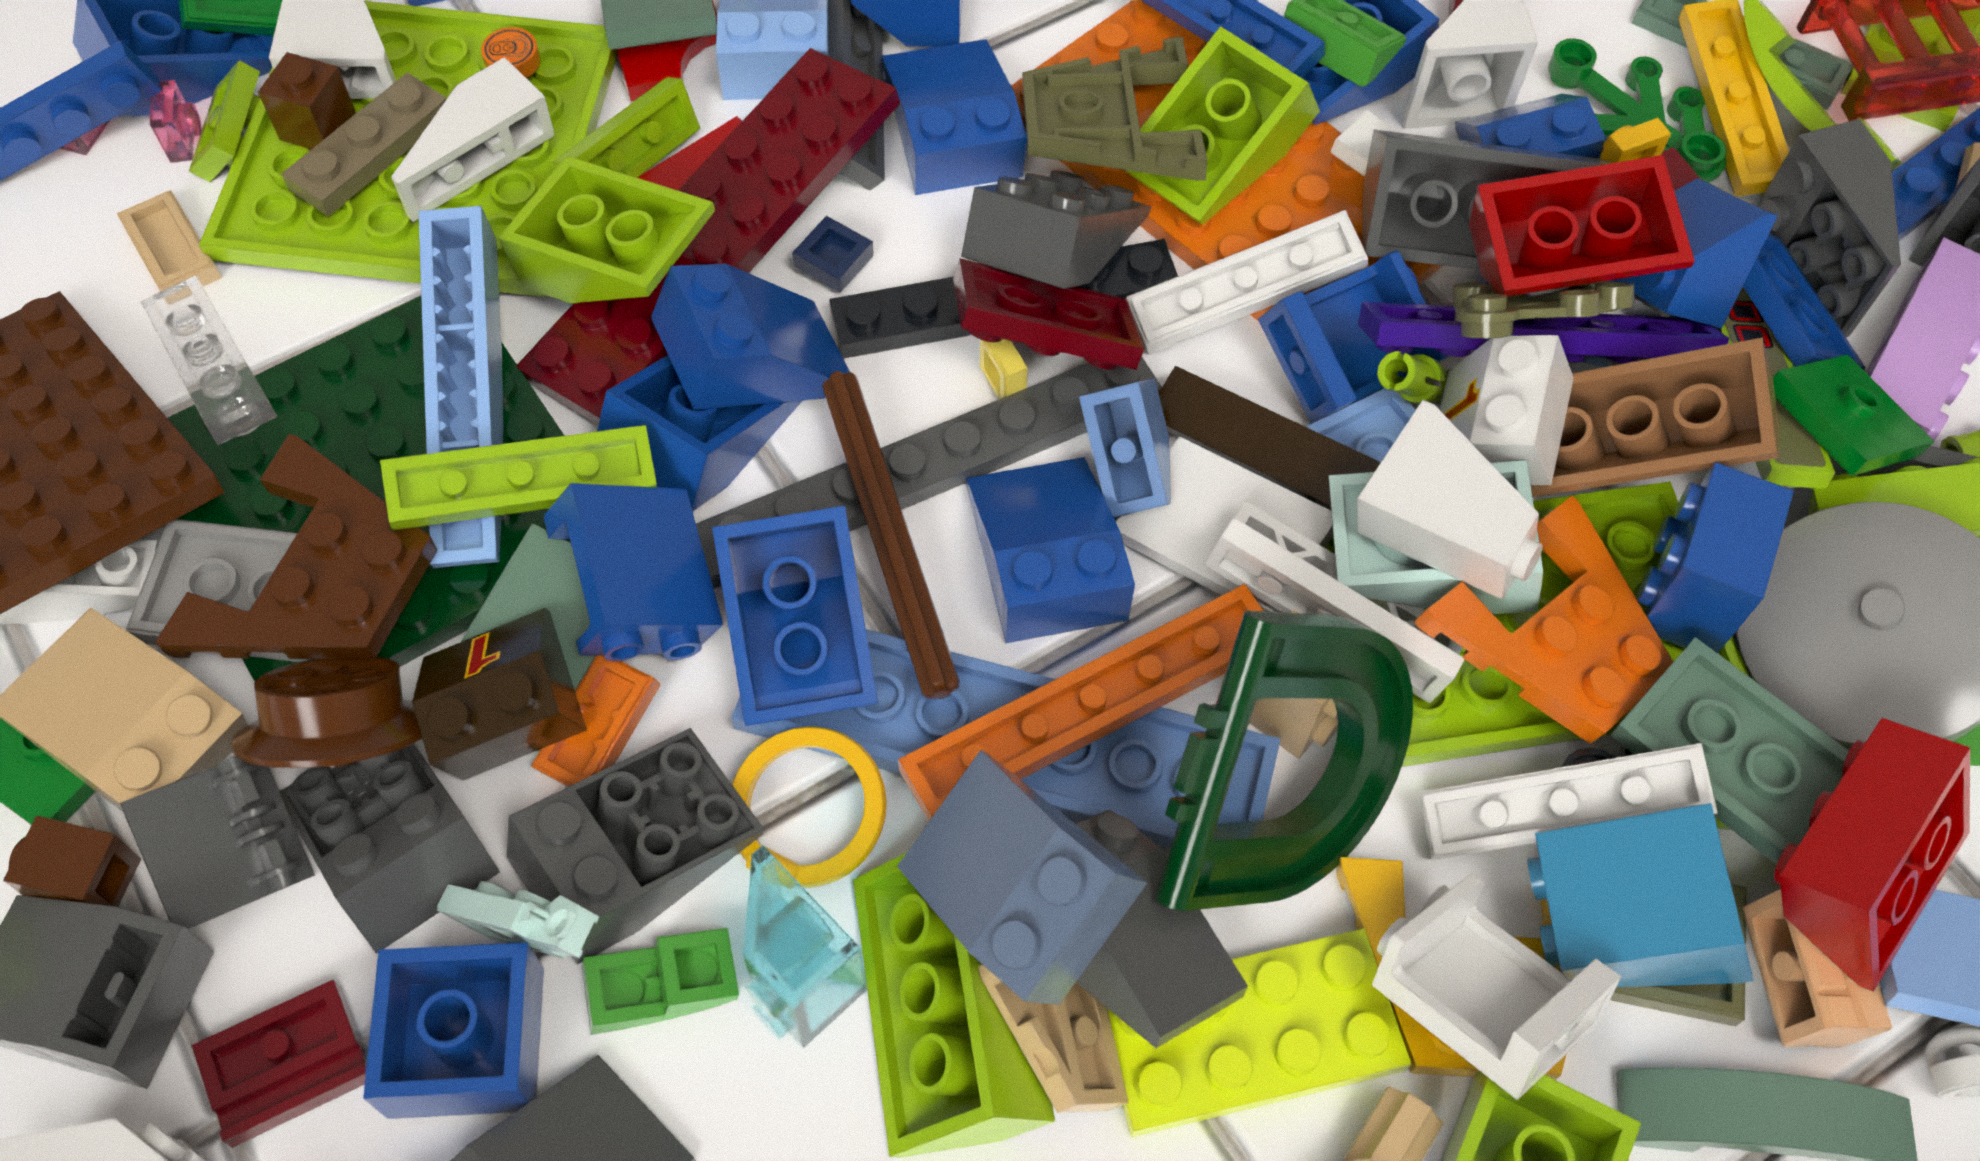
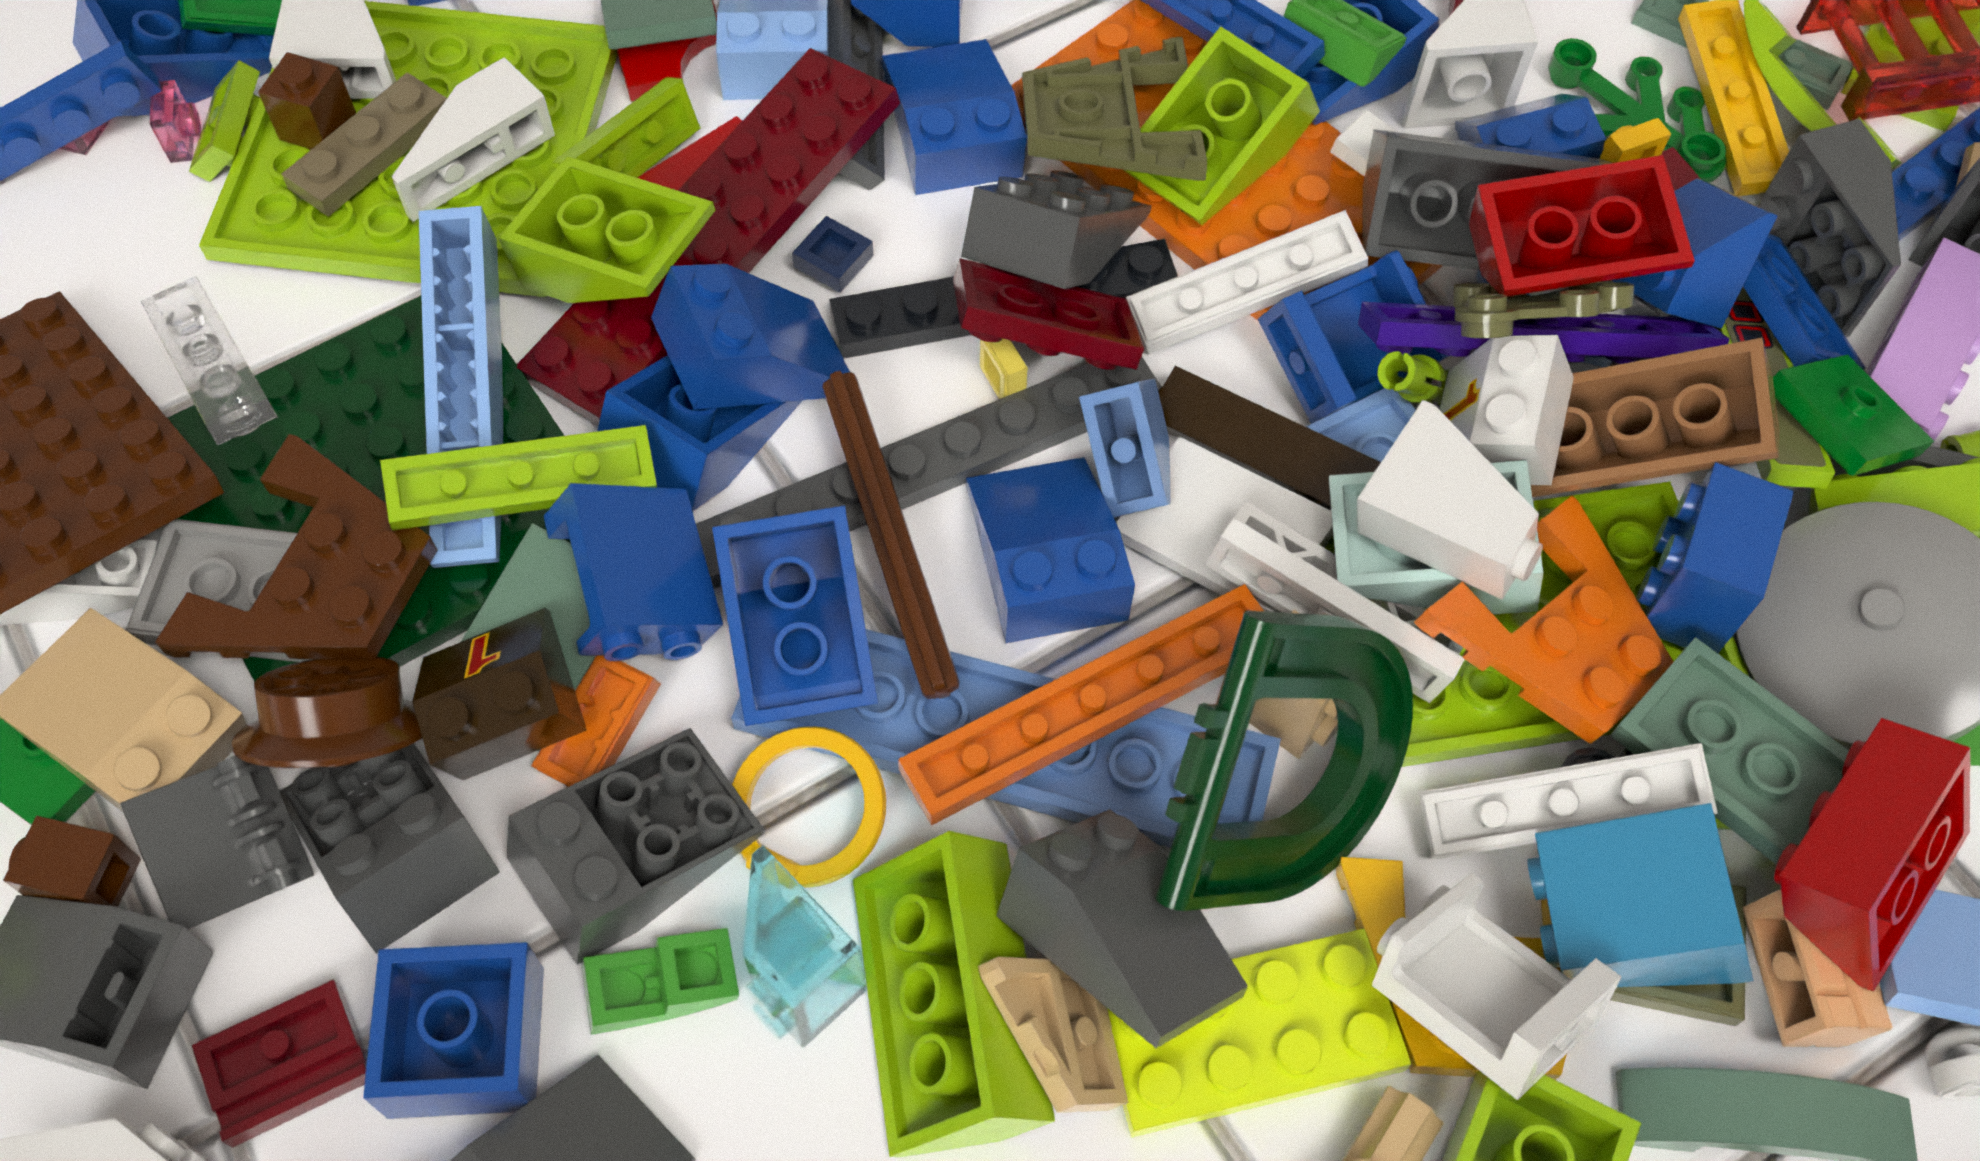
tan tile [116,190,222,303] -> none
light aqua hinge [437,881,599,959] -> none
orange tile [481,27,541,78] -> none
sand blue slope [897,750,1147,1005] -> none

